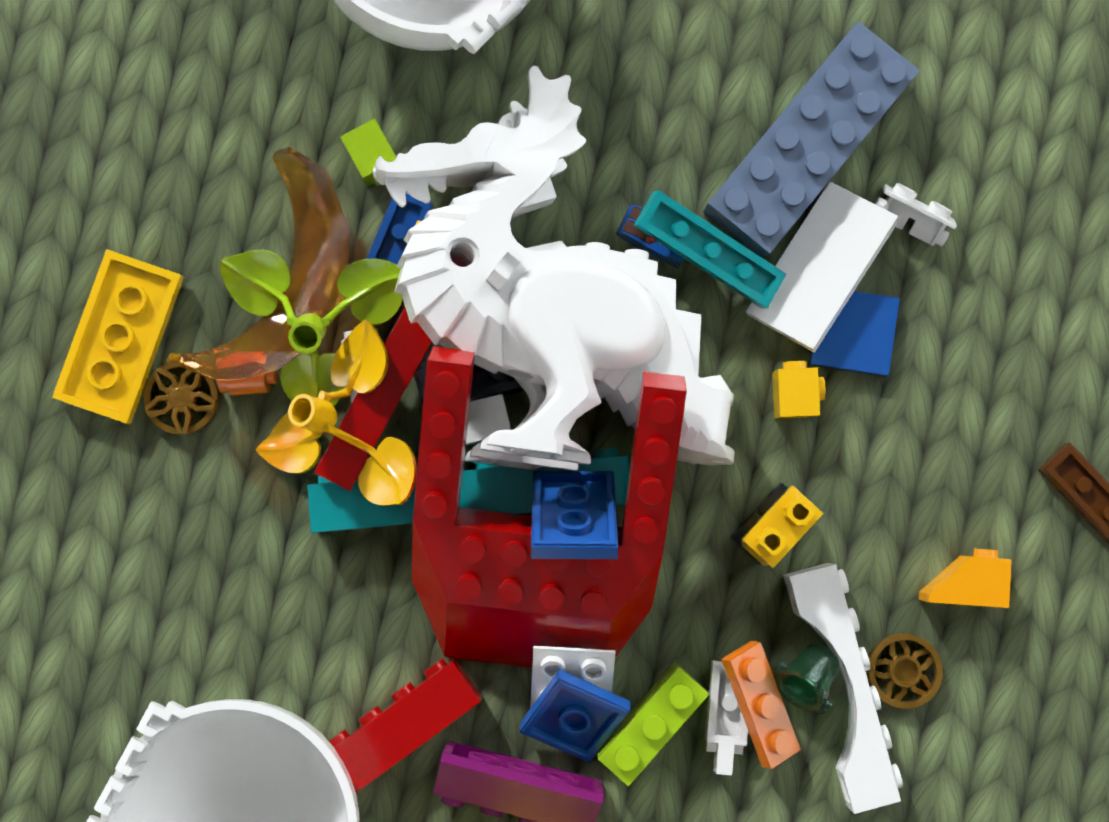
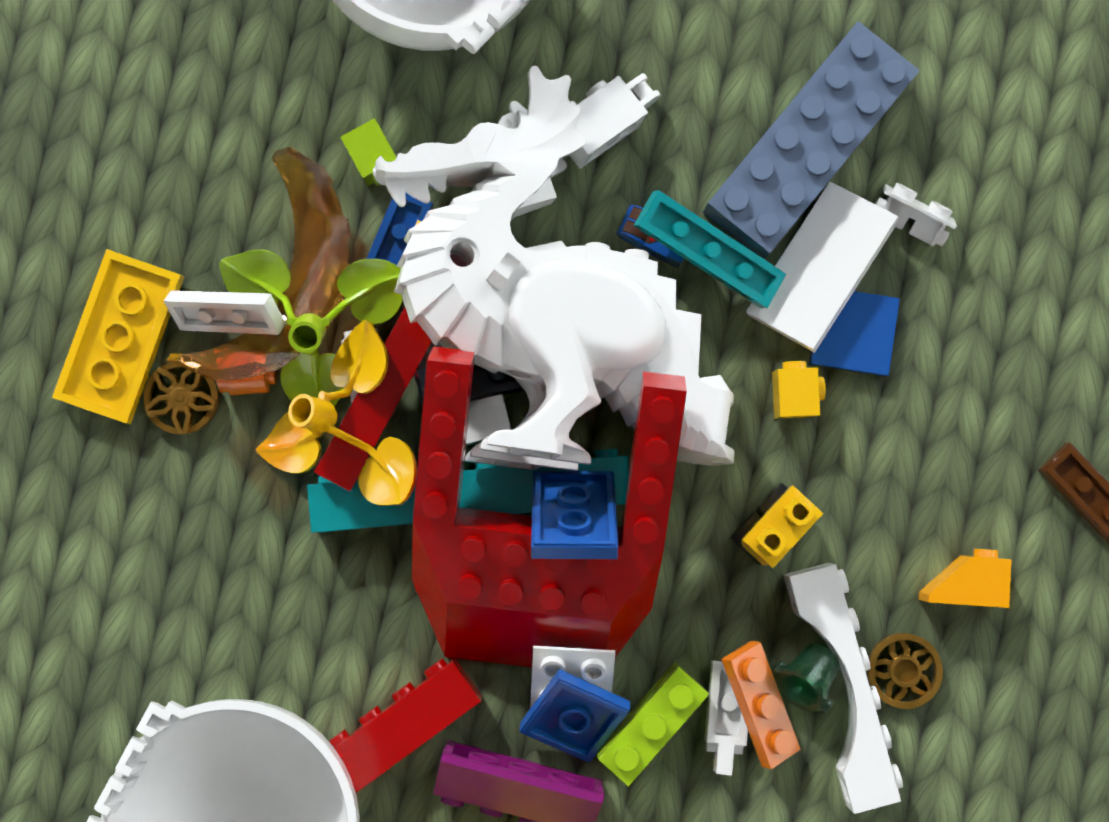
none -> white plate [164,291,286,335]
none -> white brick [569,73,661,169]

